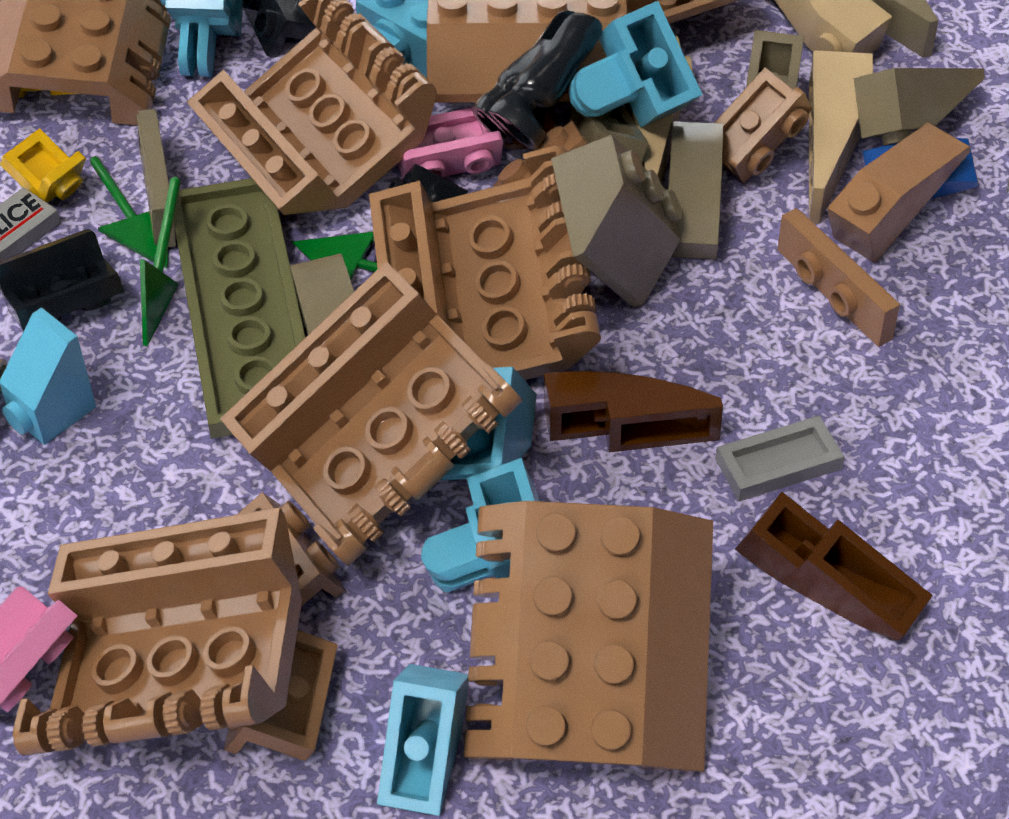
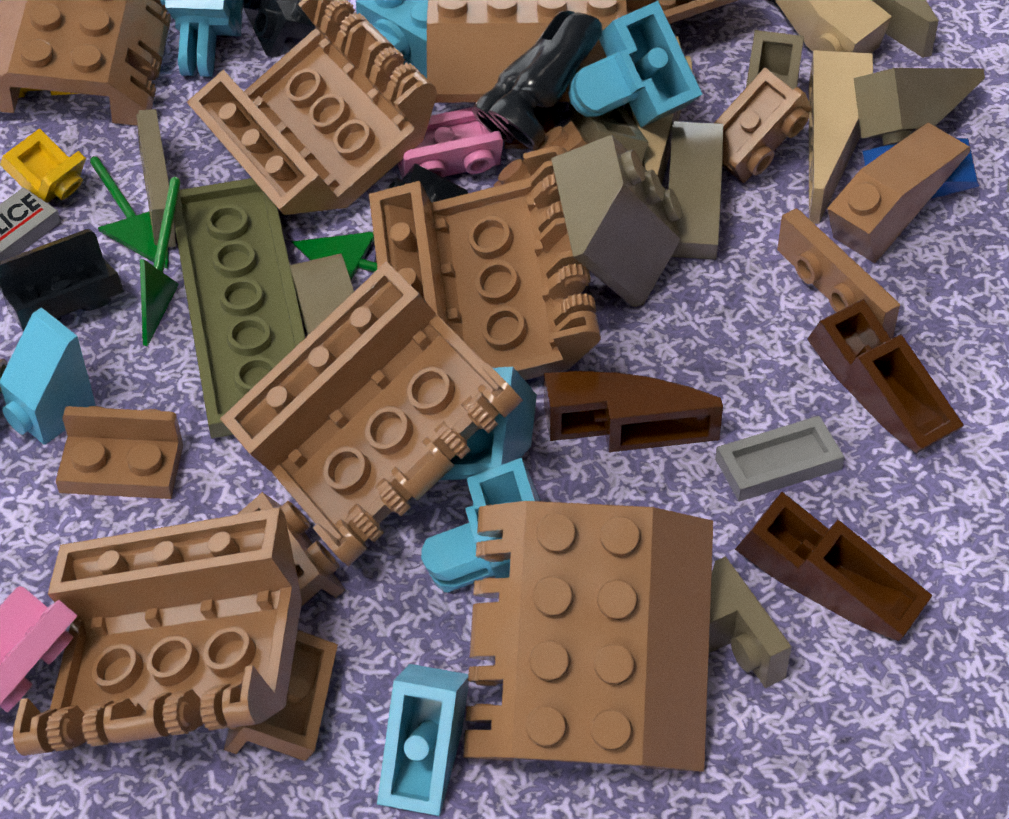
none -> medium nougat bracket [56,406,183,499]
none -> dark tan slope [709,556,792,688]
none -> reddish brown slope [807,299,964,453]

